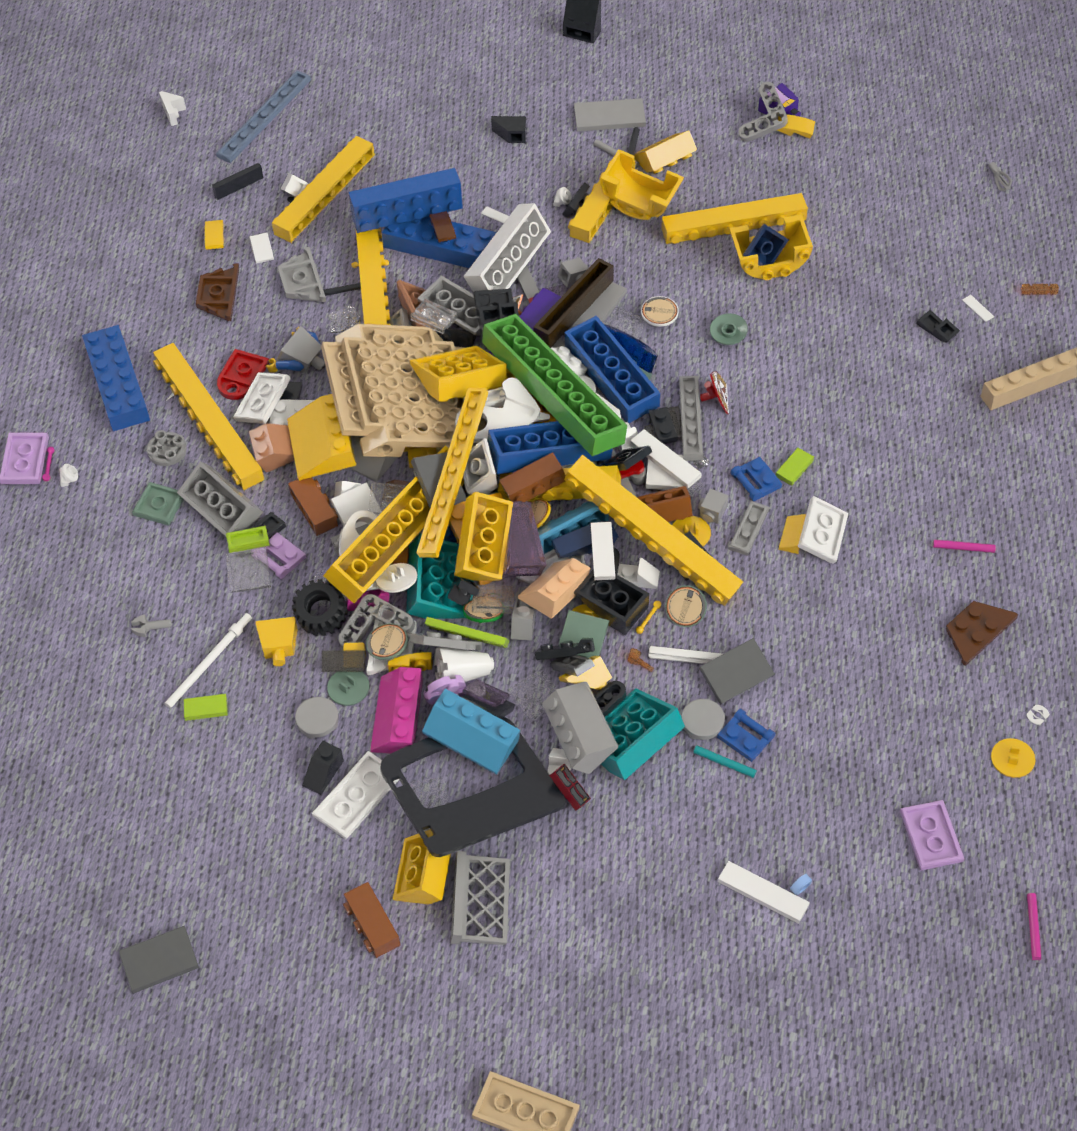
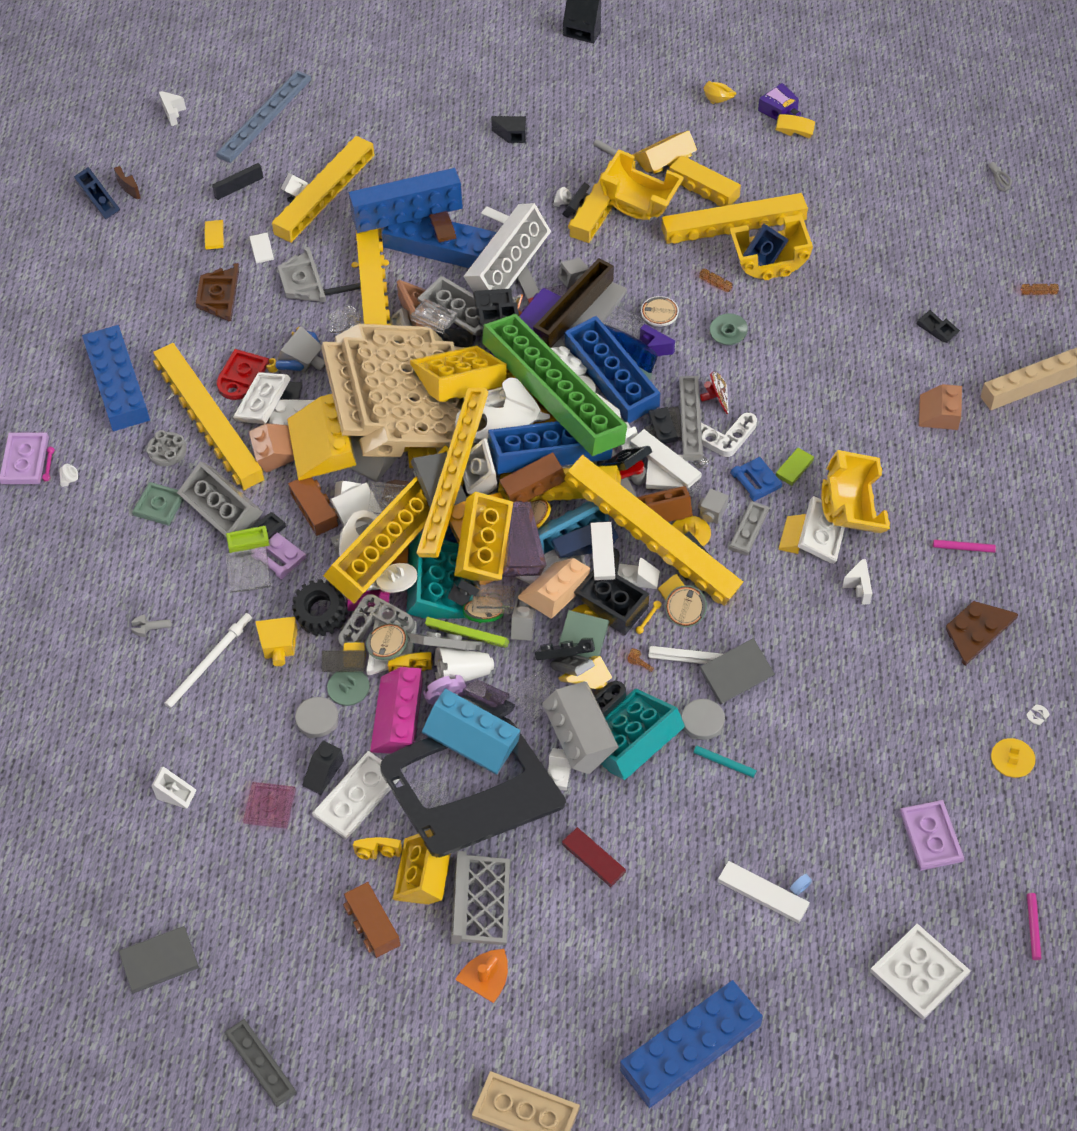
lime tile [184,694,228,721] -> none
tile [549,763,591,811] -> none
light grey tile [574,98,646,132] -> none
black bar [627,127,640,156] -> none
blue plate [717,708,776,762] -> none
light grey beam [738,82,788,142] -> none
white window [962,295,994,322] -> none
none -> dark blue slope [74,167,120,219]
none -> reddish brown slope [114,166,141,200]
none -> white slope [152,767,196,809]
none -> dark grey tile [225,1019,297,1107]
none -> clear pink tile [243,782,296,829]
none -> yellow slope [353,837,402,860]
none -> orange shield [455,949,508,1003]
none -> dark red tile [562,827,626,887]
none -> blue brick [620,980,763,1108]
none -> dark purple slope [640,324,675,358]
none -> yellow slope [658,574,685,600]
none -> yellow brick [669,155,741,206]
none -> clear orange axle [699,268,733,293]
none -> white beam [701,413,757,457]
none -> yellow hat [703,81,737,104]
none -> yellow cylinder [821,450,890,533]
none -> white slope [842,559,872,605]
none -> white plate [870,924,970,1020]
none -> nougat slope [919,384,962,430]

